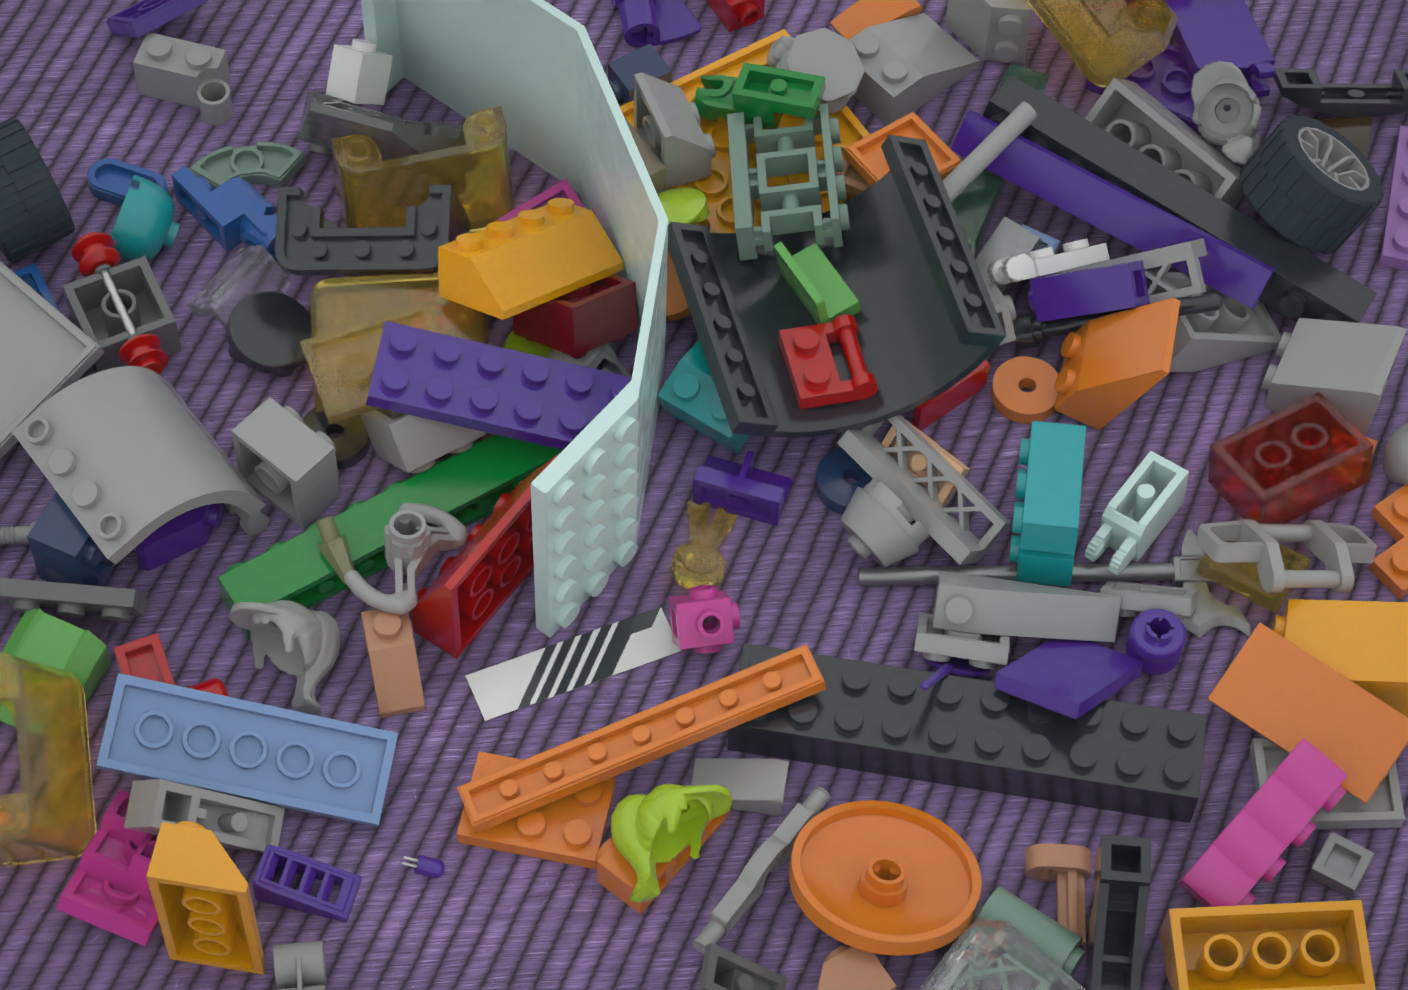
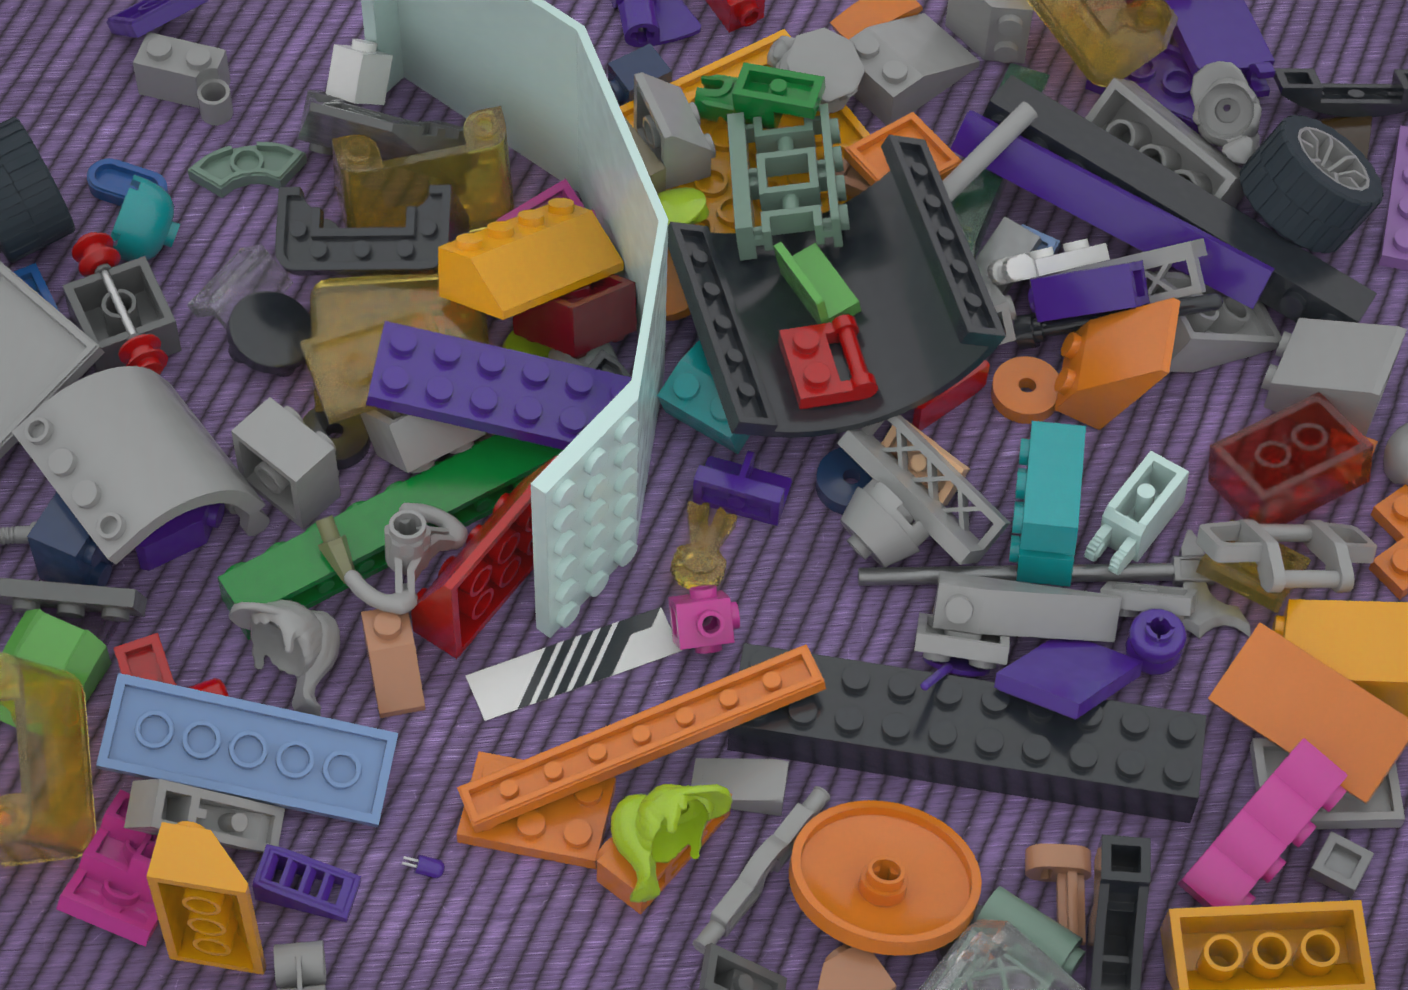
blue plate [172,166,278,262] -> none

